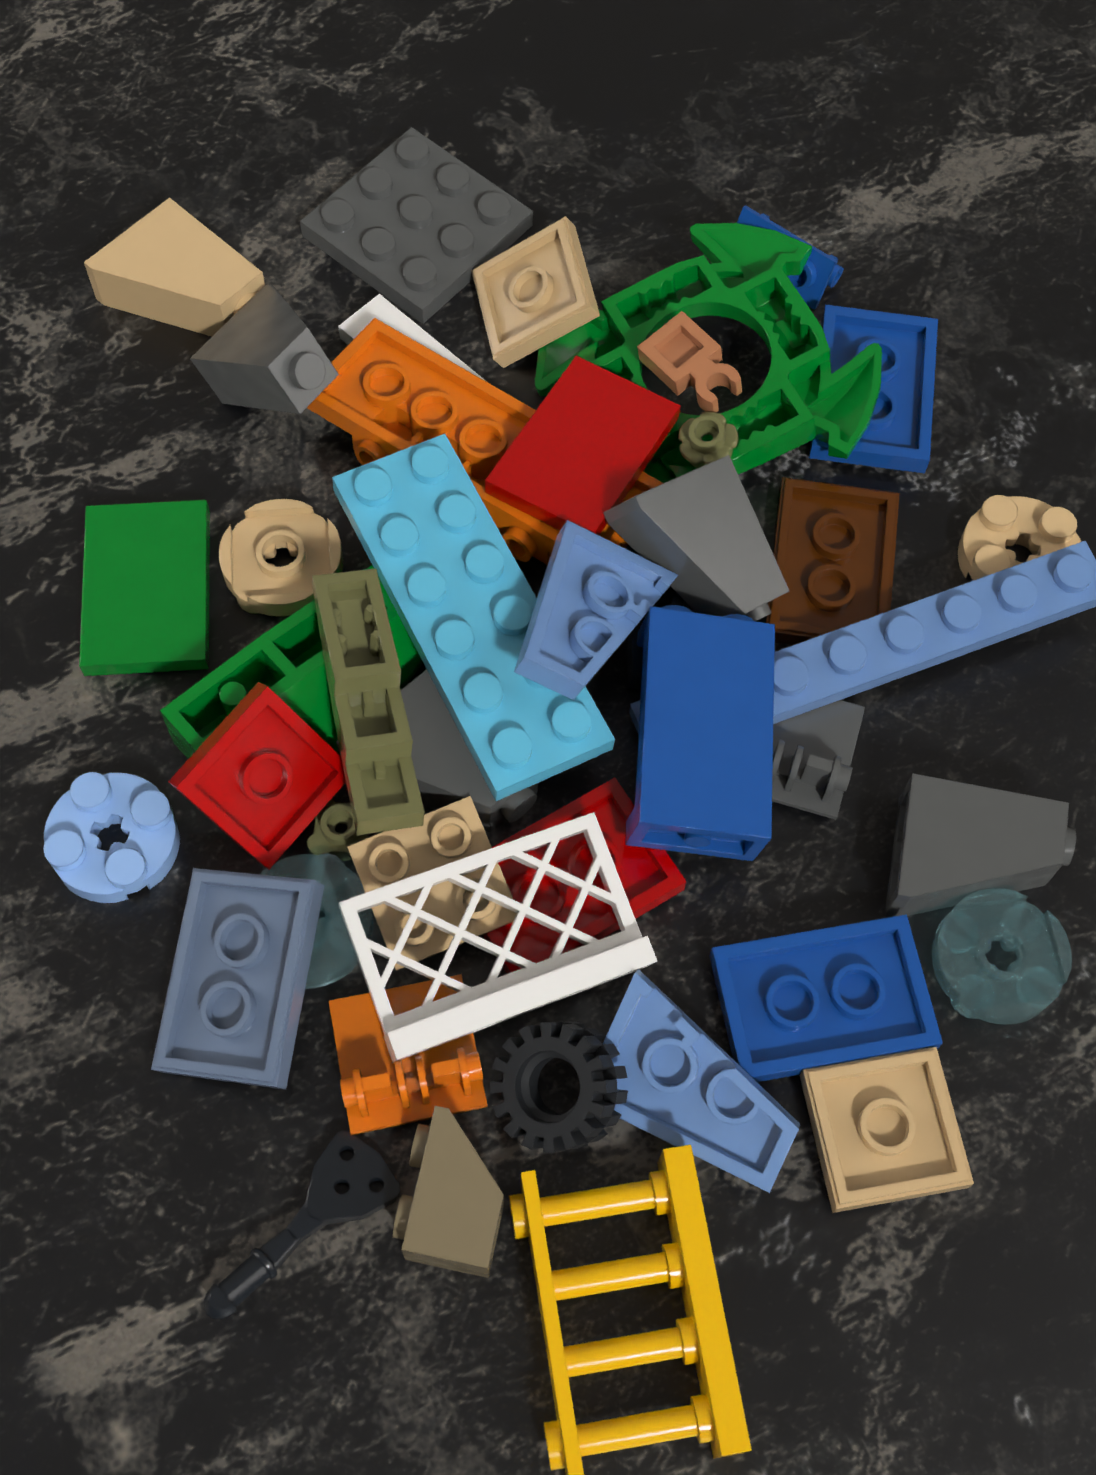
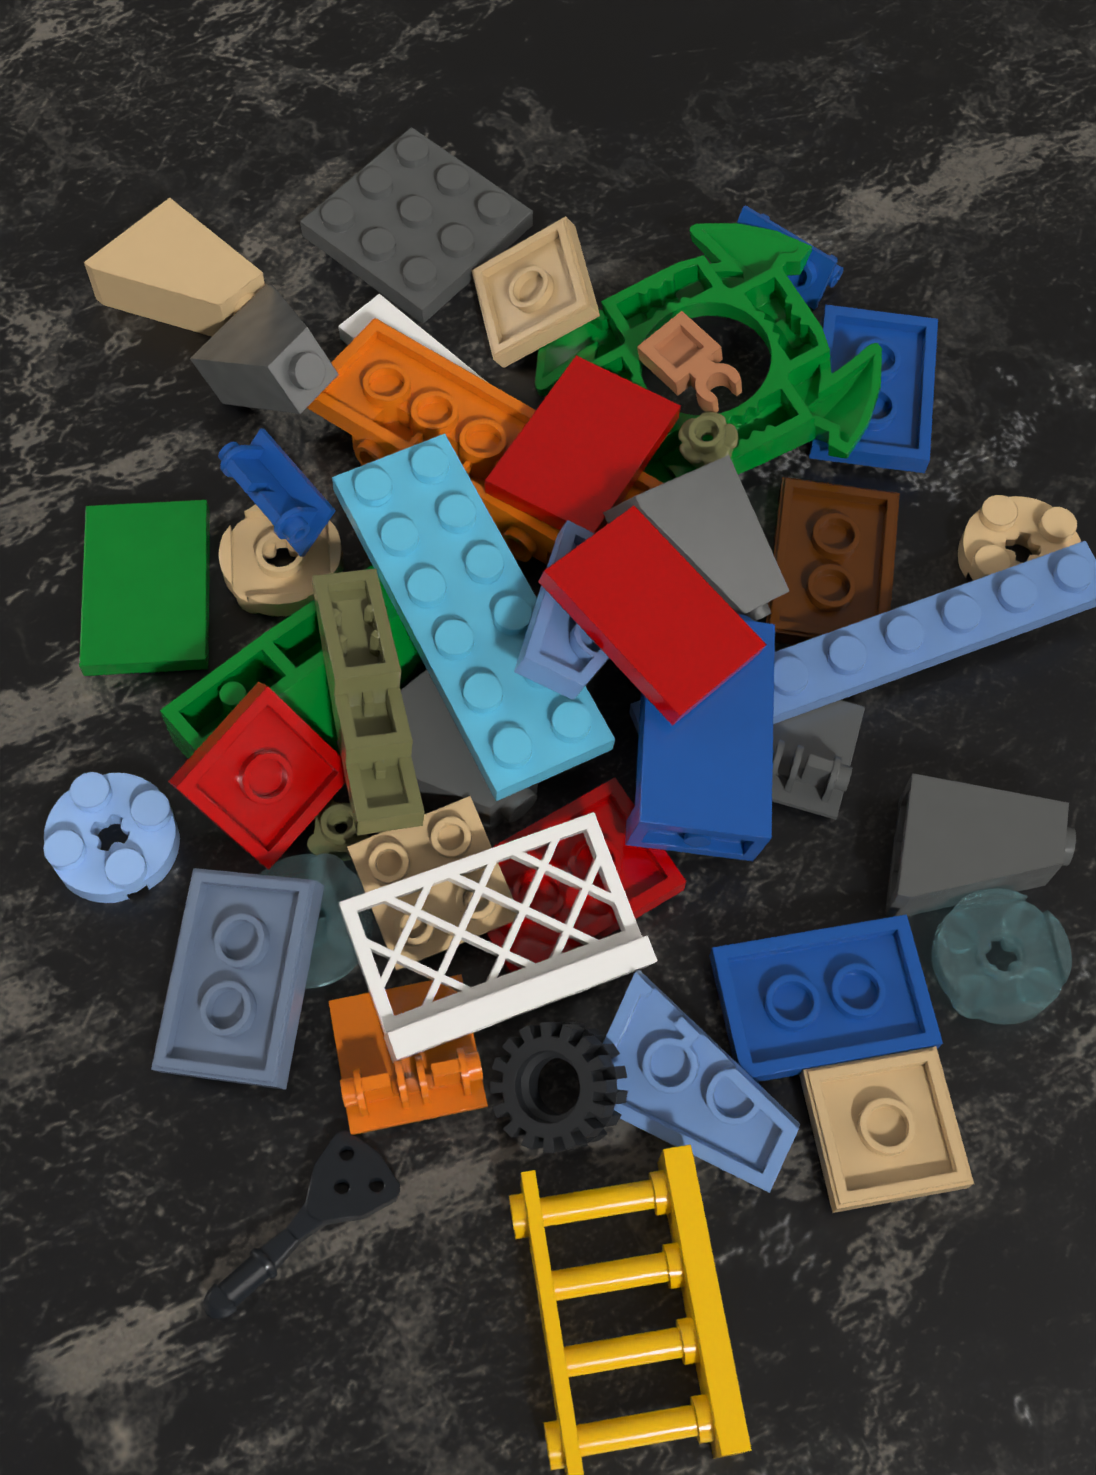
dark tan slope [393,1106,504,1278] -> none
none -> blue hinge [218,429,336,557]
none -> red tile [538,506,767,726]

